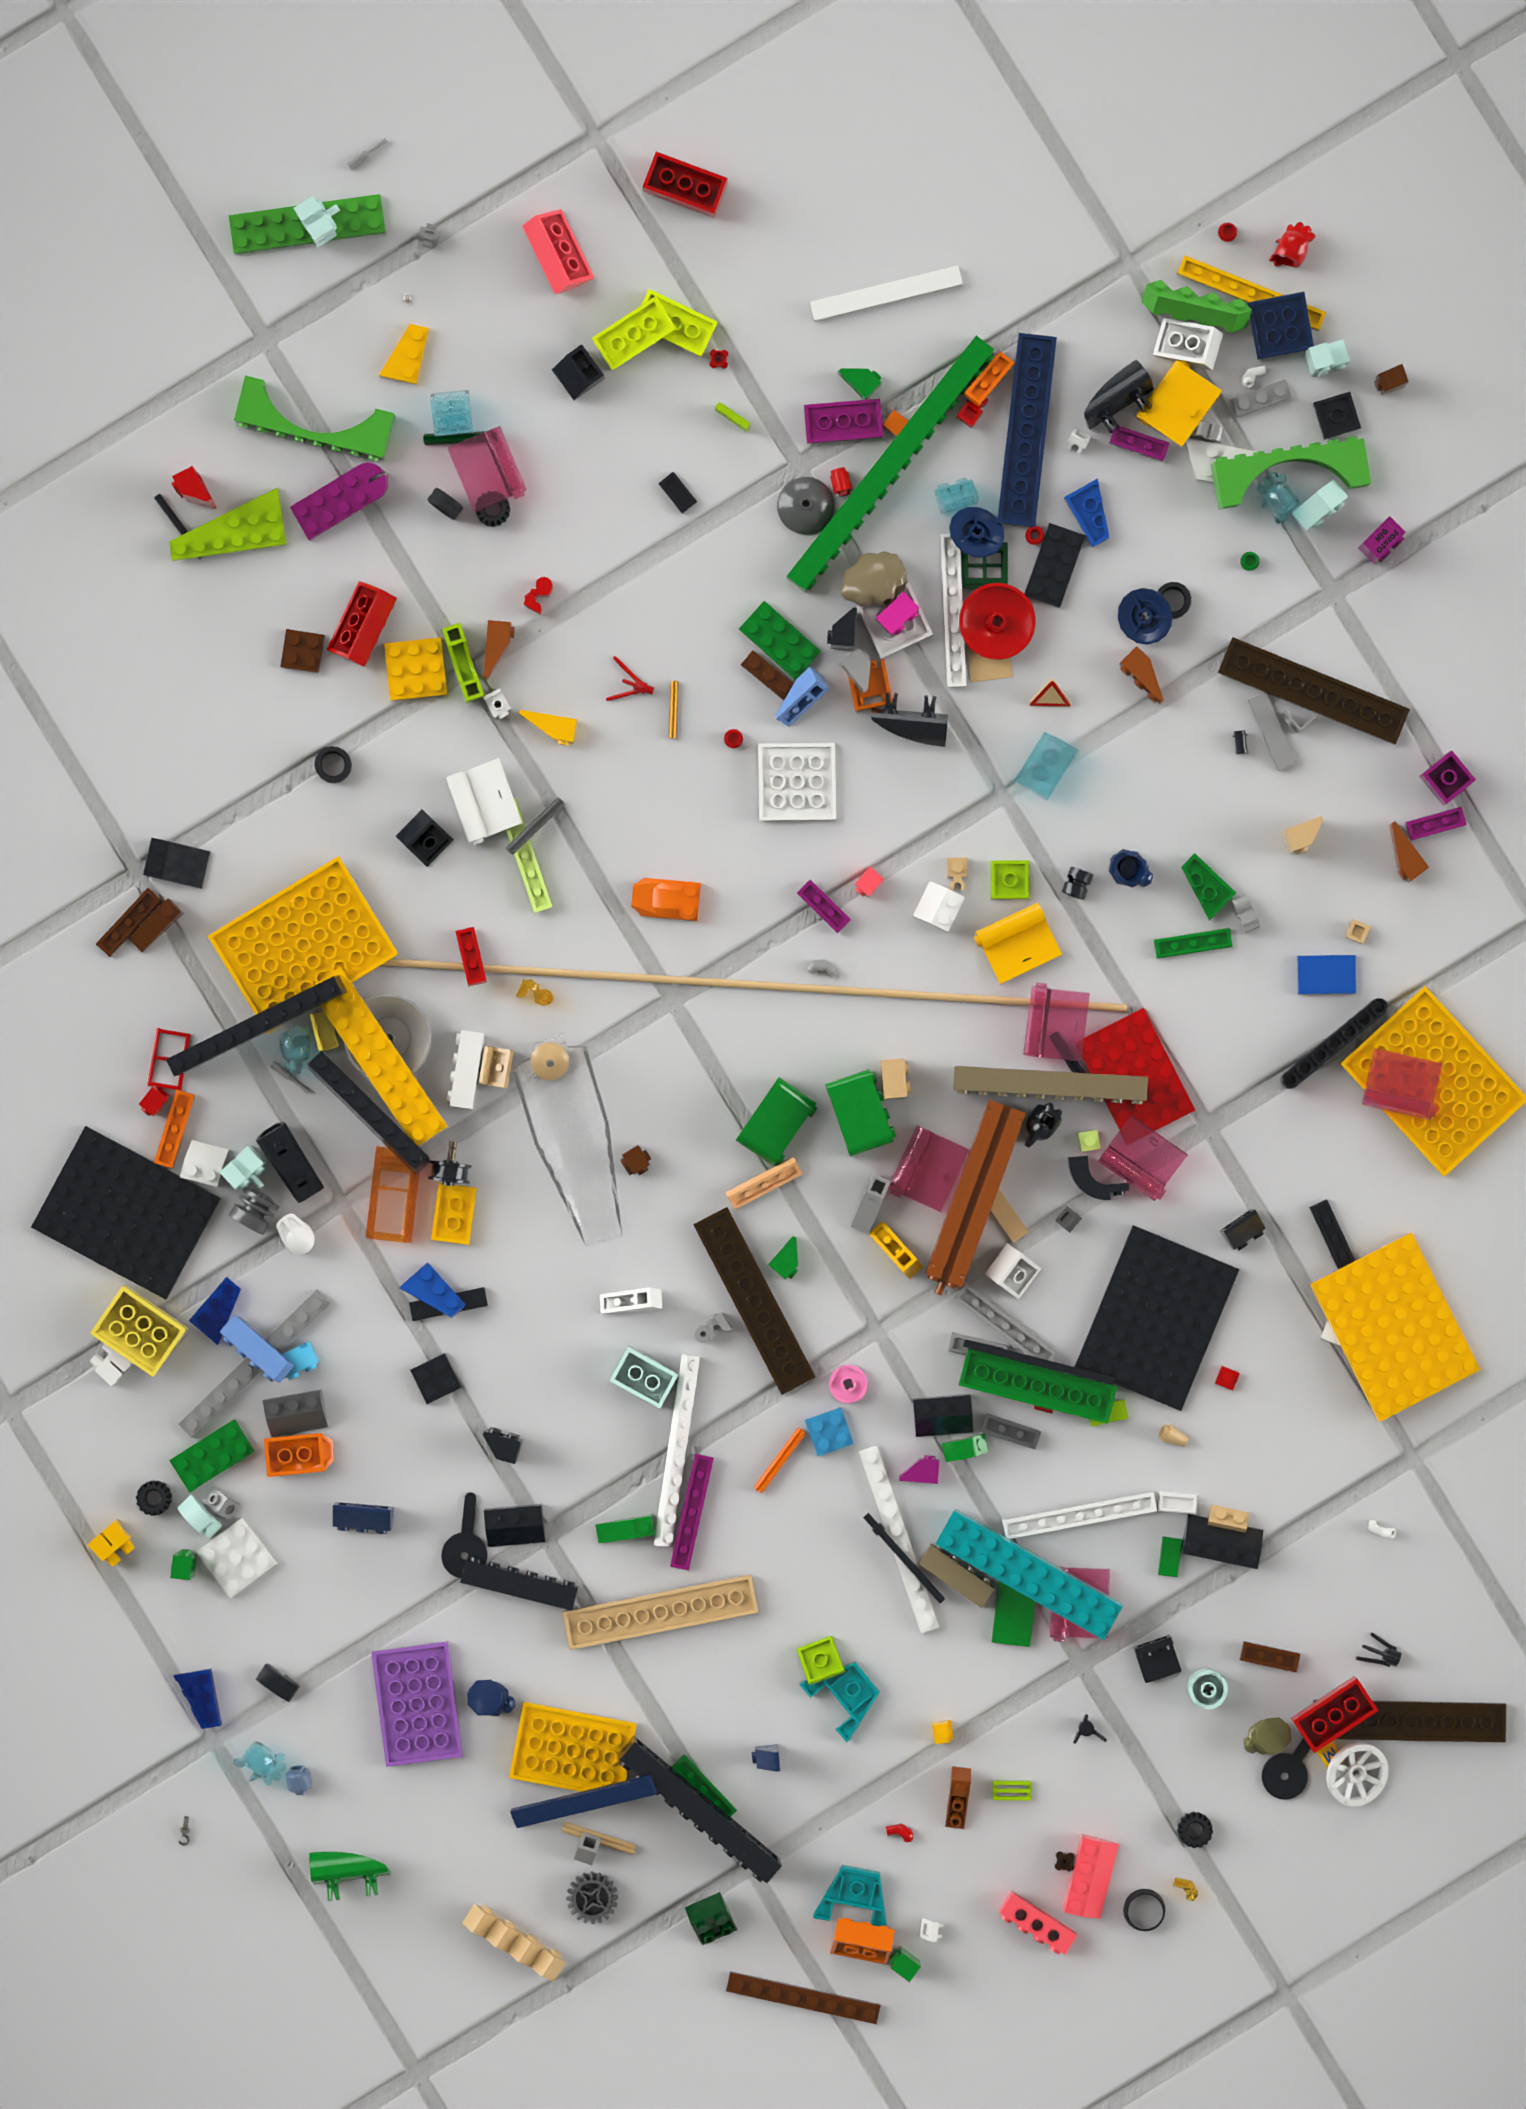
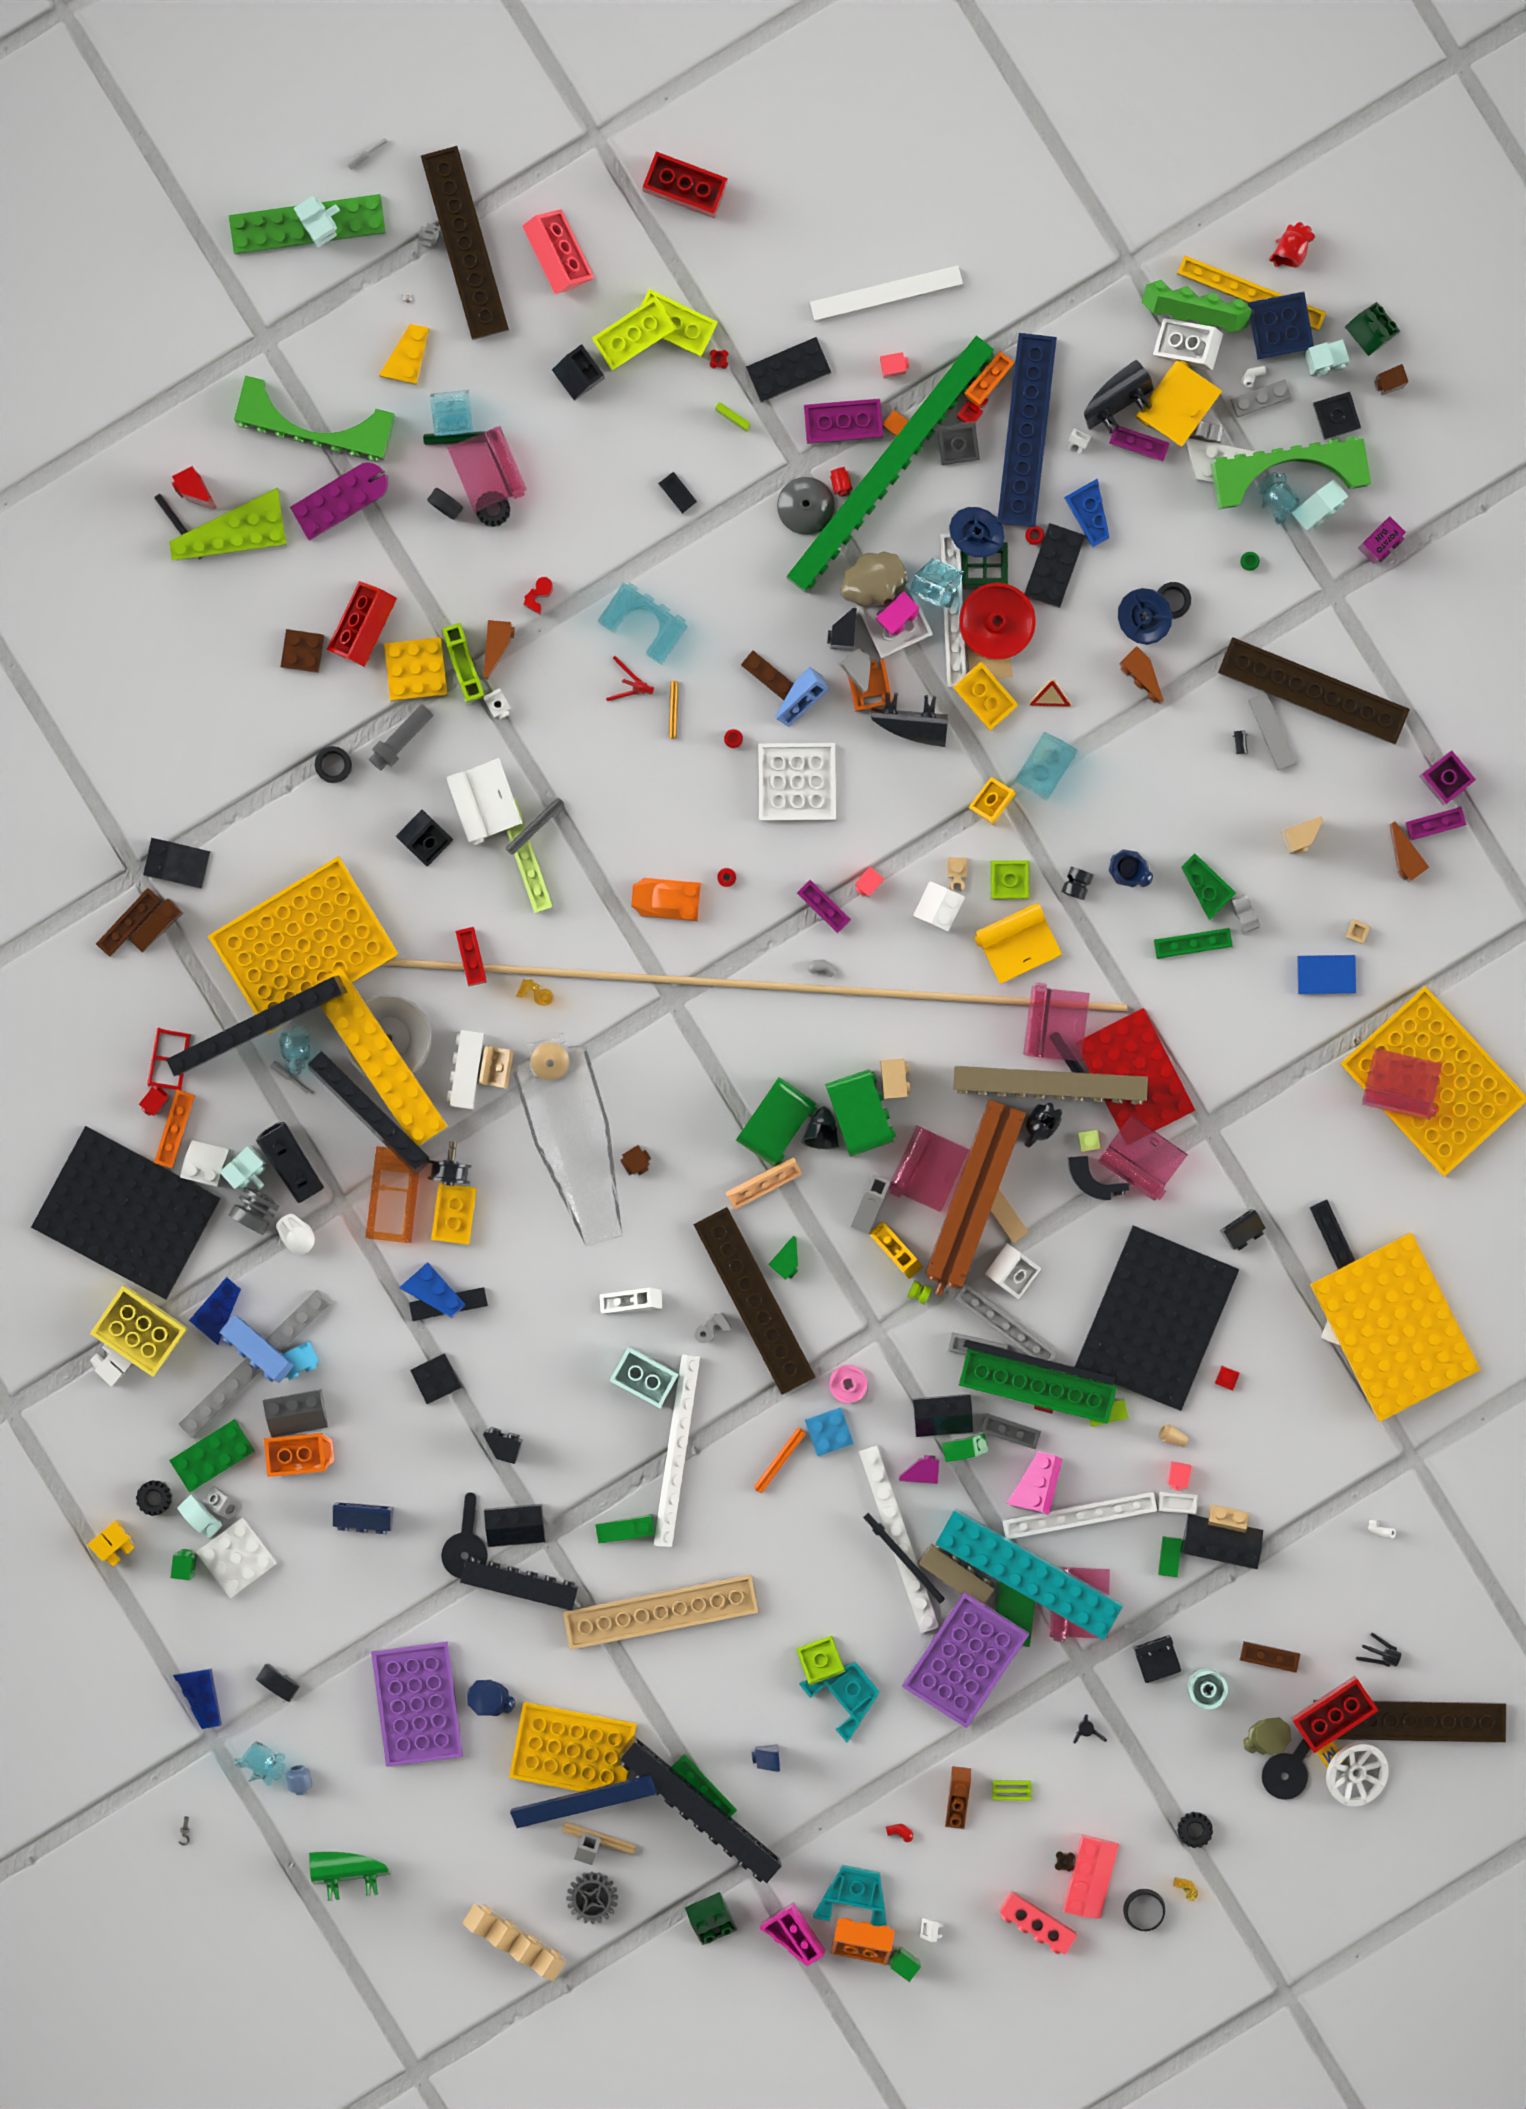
light yellow panel [309,1011,340,1052] -> none
yellow slope [519,710,577,746] -> none
magenta plate [670,1453,714,1571] -> none
reddish brown plate [726,1971,881,2024] -> none
green plate [739,601,821,681] -> none
green slope [838,368,882,400] -> none
yellow brick [932,1720,953,1744] -> none
clear light blue slope [934,478,979,514] -> none
dark grey plate [1055,1206,1082,1233] -> none
red plate [1218,222,1237,242] -> none
black beam [1280,998,1388,1089] -> none
light grey bracket [1282,710,1317,733] -> none
none -> dark grey piece [369,704,434,771]
none -> dark brown plate [421,146,509,341]
none -> clear light blue arch [598,582,687,665]
none -> red plate [717,868,736,887]
none -> black plate [746,337,831,403]
none -> dark pink wedge [759,1902,826,1966]
none -> black helmet [801,1106,839,1149]
none -> coral brick [880,352,909,378]
none -> medium lavender plate [902,1591,1029,1728]
none -> lime wheel [907,1280,932,1305]
none -> clear light blue slope [909,558,964,608]
none -> dark grey tile [937,421,980,465]
none -> yellow plate [952,662,1018,731]
none -> yellow slope [968,777,1016,825]
none -> wedge [1007,1452,1063,1515]
none -> coral brick [1167,1461,1192,1491]
none -> dark green slope [1345,302,1401,356]

